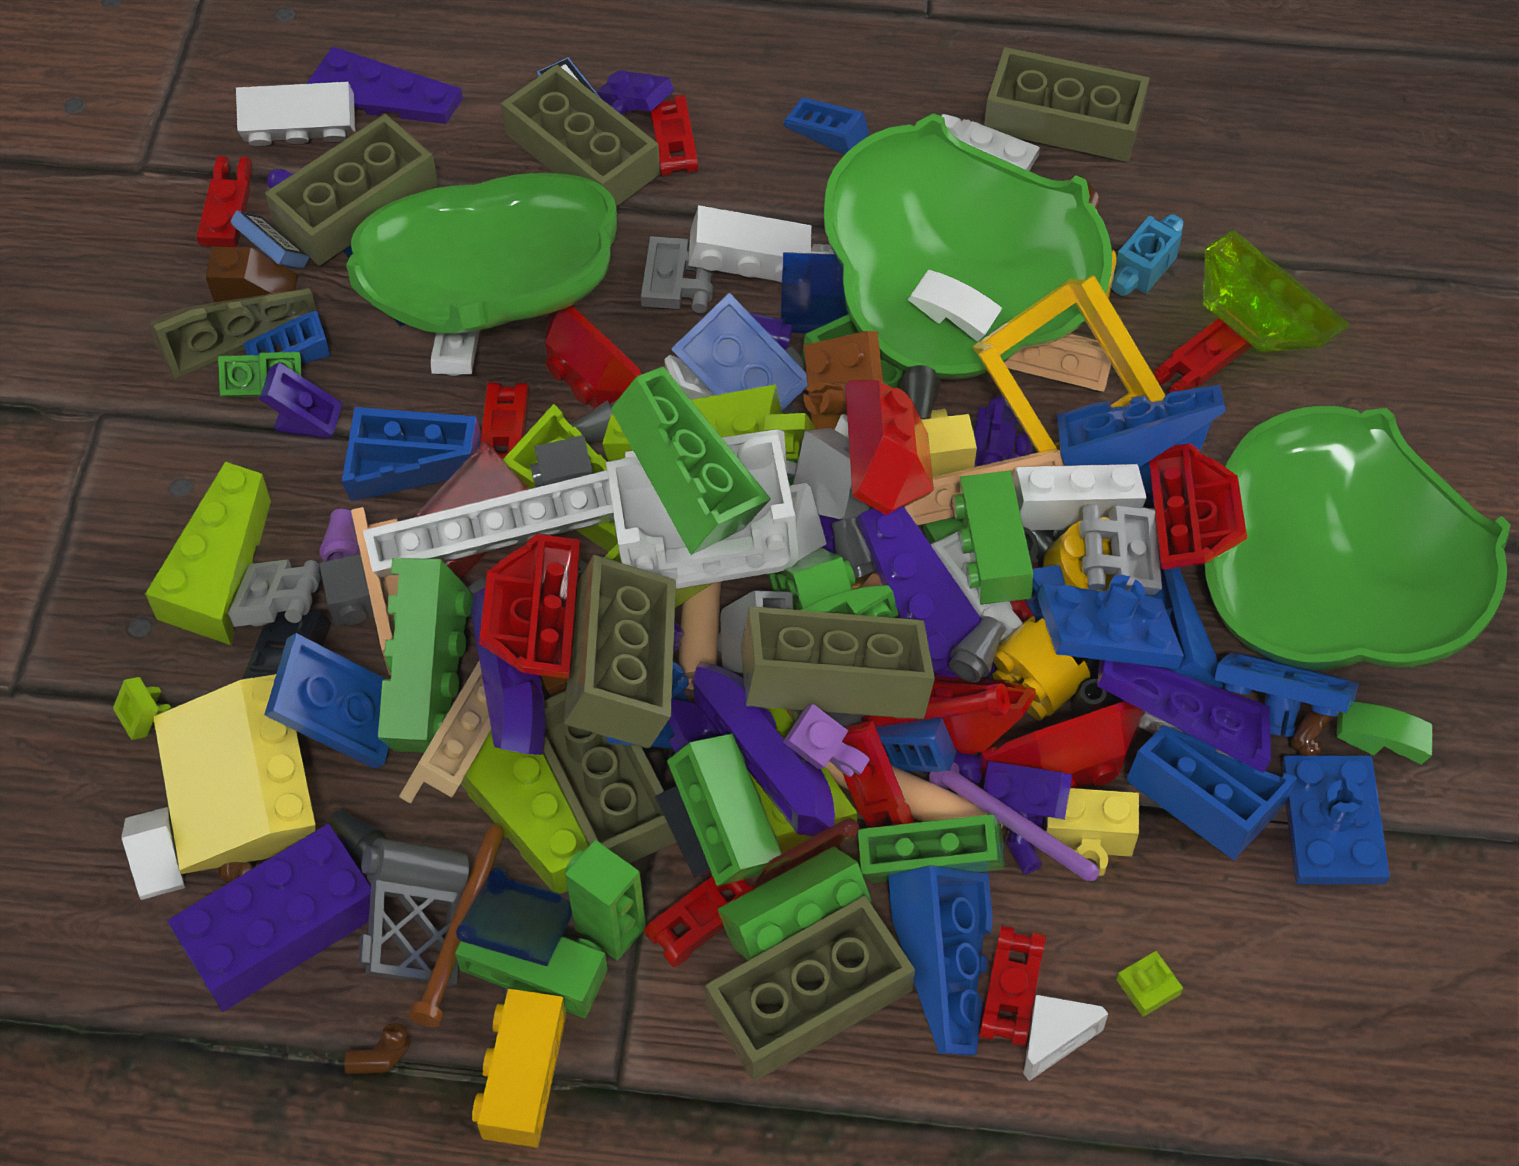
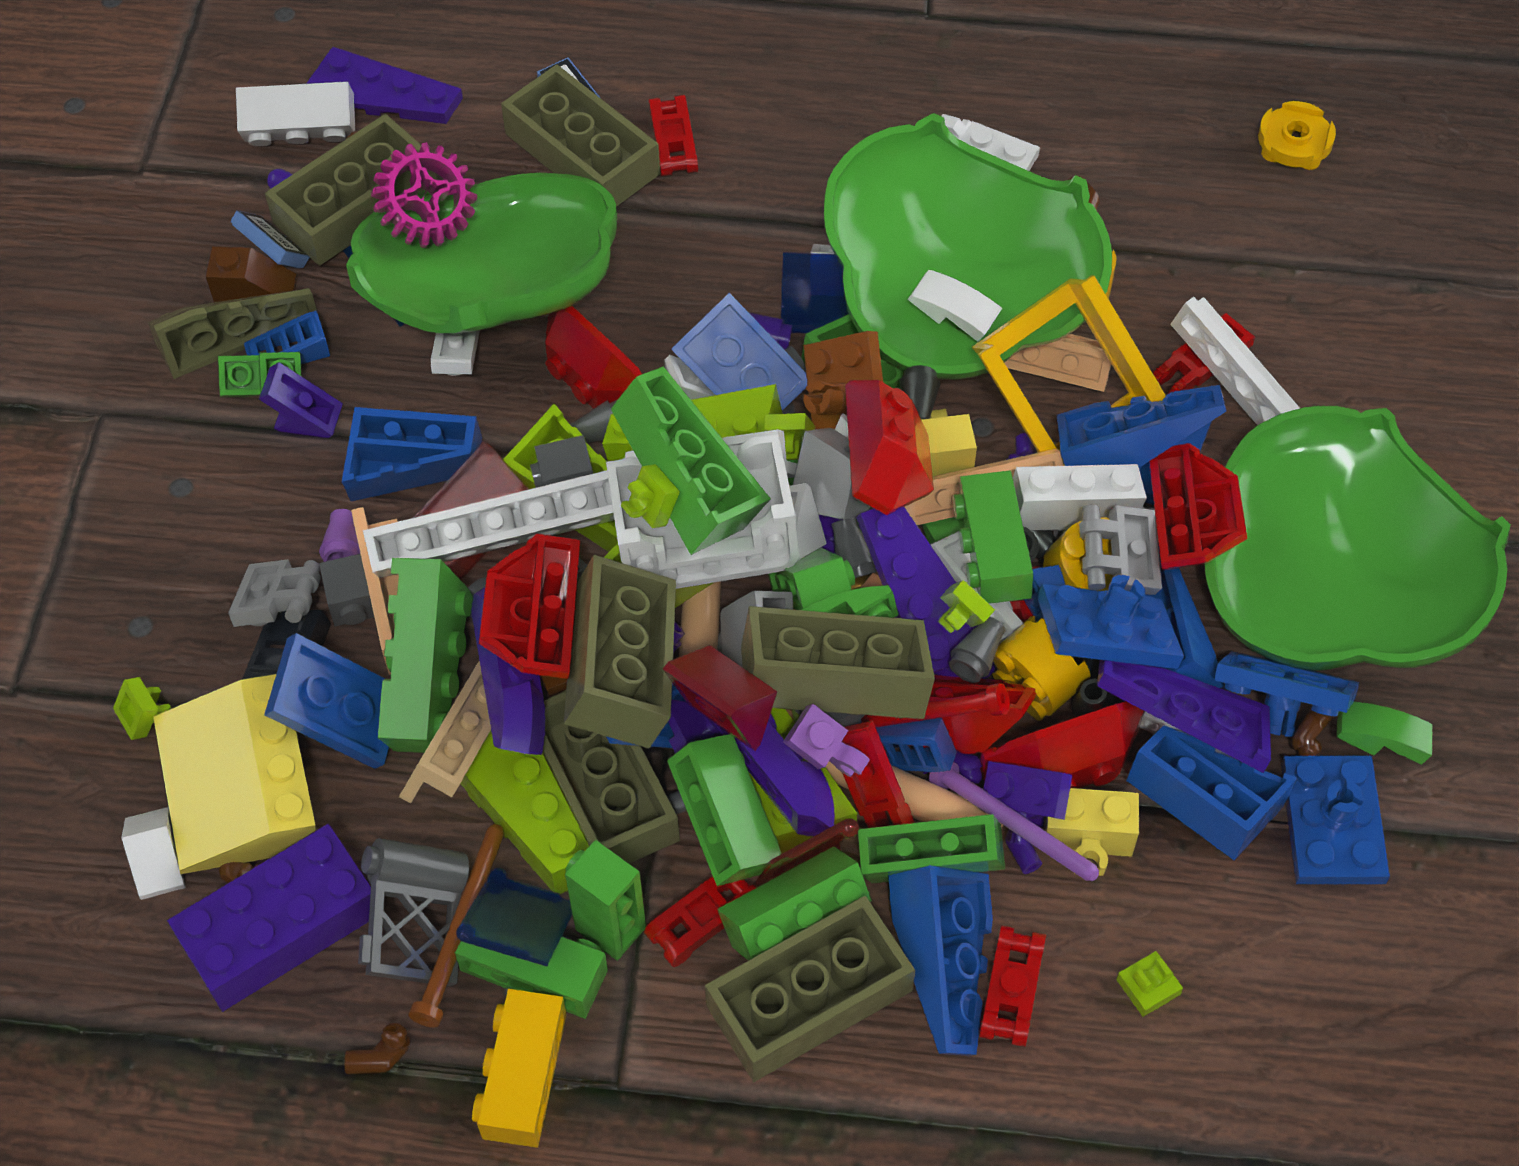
lime wedge [145,462,271,645] -> none
red hinge [196,156,252,247] -> none
pearl dark grey cone [326,809,386,868] -> none
red plate [479,382,529,472] -> none
dark purple plate [597,70,674,115] -> none
light grey plate [641,236,716,313] -> none
black piece [655,786,713,882] -> none
white brick [688,205,811,285] -> none
blue slope [783,97,869,154] -> none
dark purple hinge [974,396,1018,467] -> none
olive brick [984,47,1150,162] -> none
white slope [1023,995,1108,1081] -> none
dark azure piece [1112,214,1184,296] -> none
clear neon green wedge [1203,229,1349,352] -> none
none -> dark pink gear [371,142,477,248]
none -> lime tile [621,464,680,528]
none -> dark red slope [662,645,777,751]
none -> lime tile [938,580,995,633]
none -> white fence [1170,297,1300,425]
none -> yellow plate [1258,101,1336,170]

